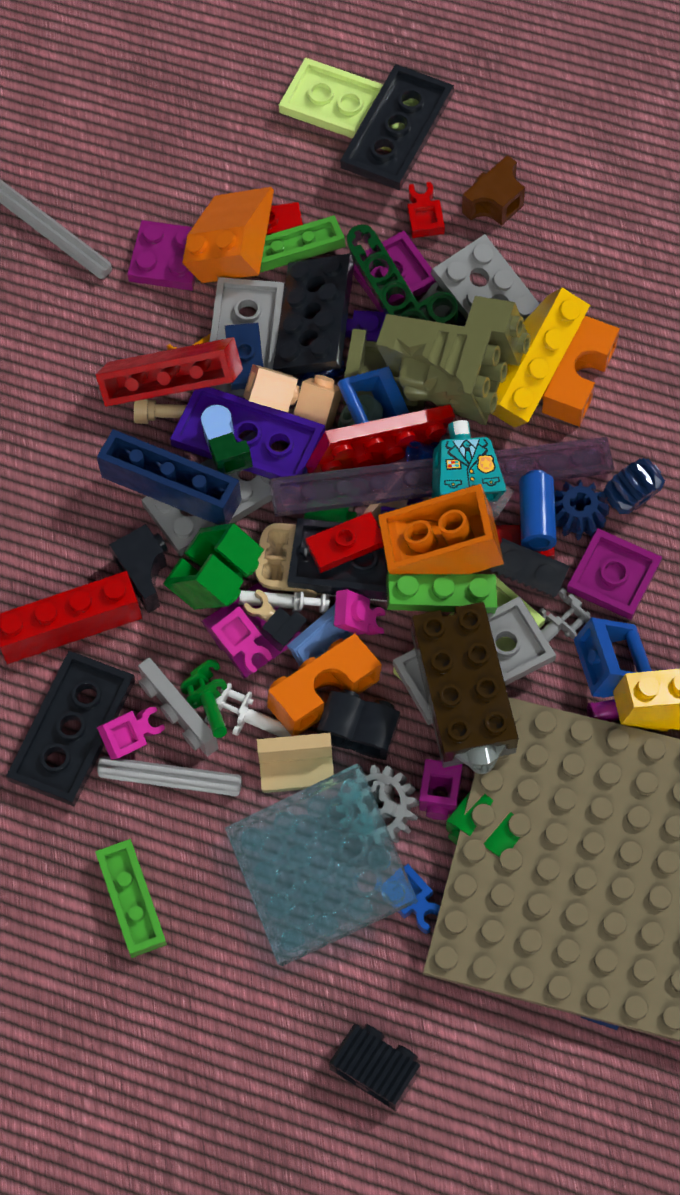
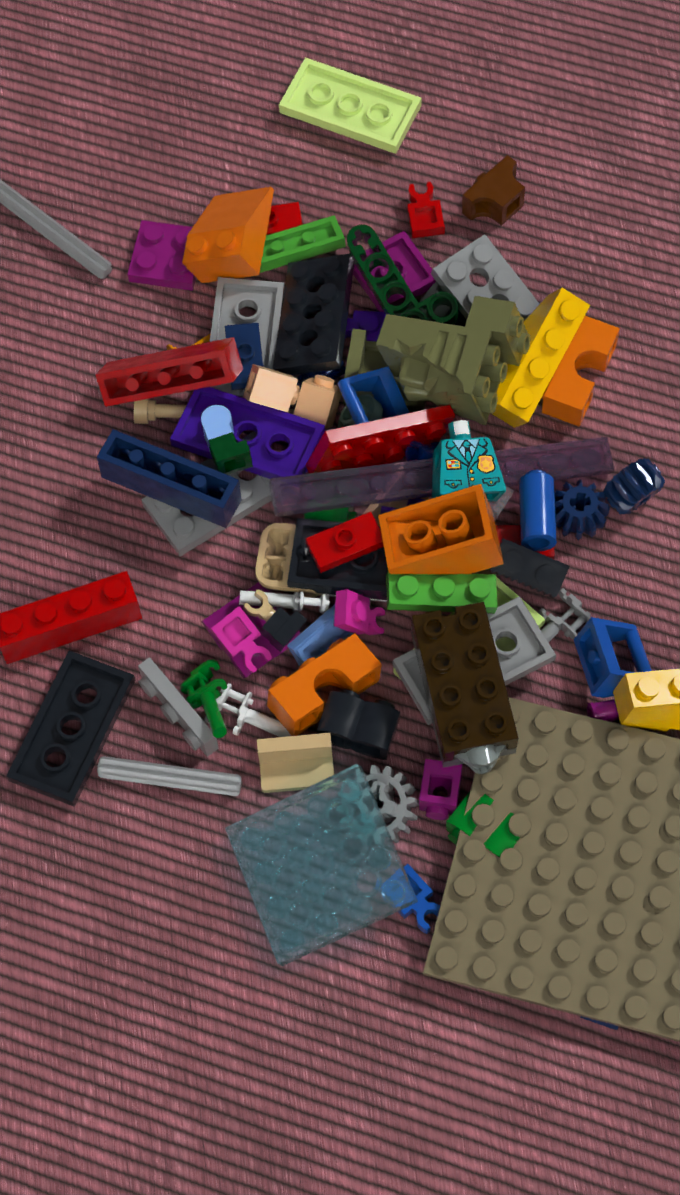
bright green plate [95,839,167,958] -> none
dark pink plate [97,707,165,761] -> none
black arch [109,524,168,613] -> none
green piece [163,523,264,610] -> none
black brick [329,1023,421,1112] -> none
black plate [340,64,454,191] -> none
magenta plate [567,528,662,621] -> none

